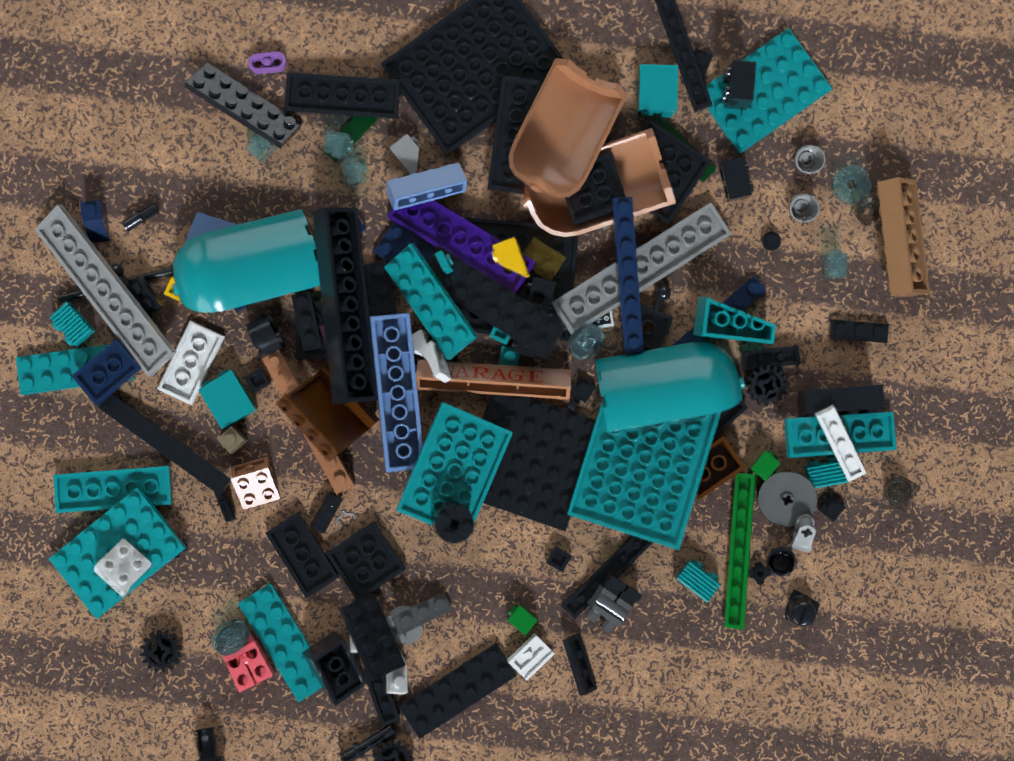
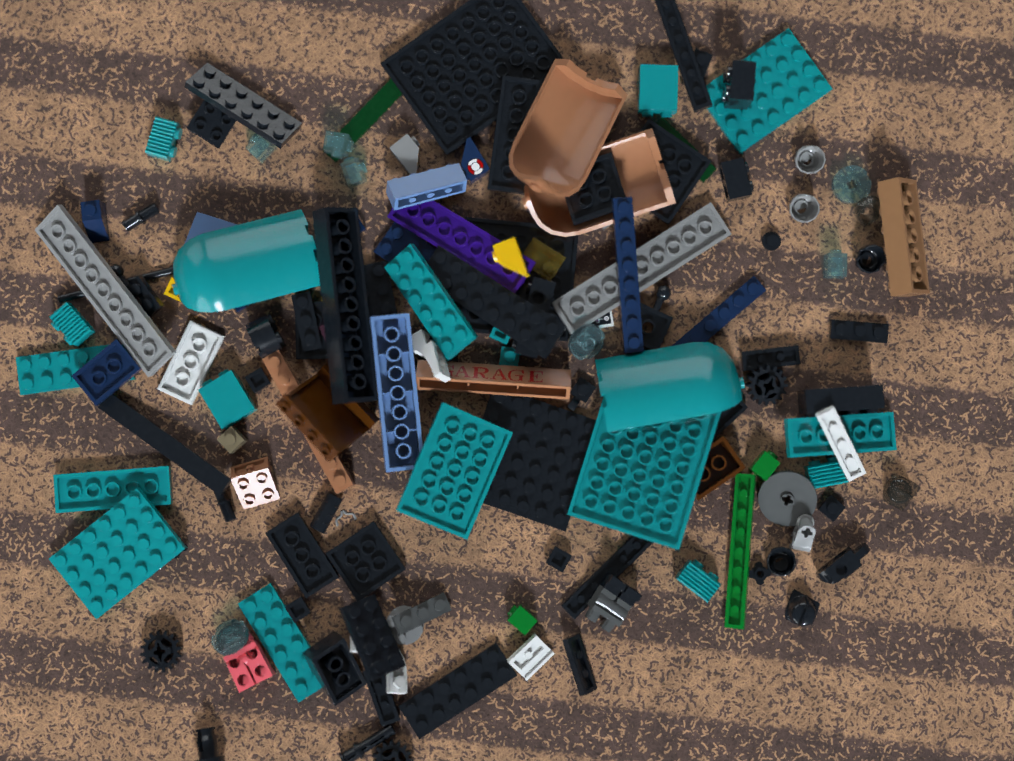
white bracket [94,539,151,597] -> none
medium lavender plate [248,52,287,74] -> none
black plate [285,72,401,119] -> none
black brick [431,501,474,544] -> none
teal plate [435,250,454,274] -> none
teal wedge [693,296,776,344] -> none
none -> teal brick [145,116,183,162]
none -> black hinge [187,100,236,149]
none -> black plate [285,596,312,623]
none -> dark blue slope [461,137,490,184]
none -> black piece [816,543,870,584]
none -> black hair [855,244,887,274]

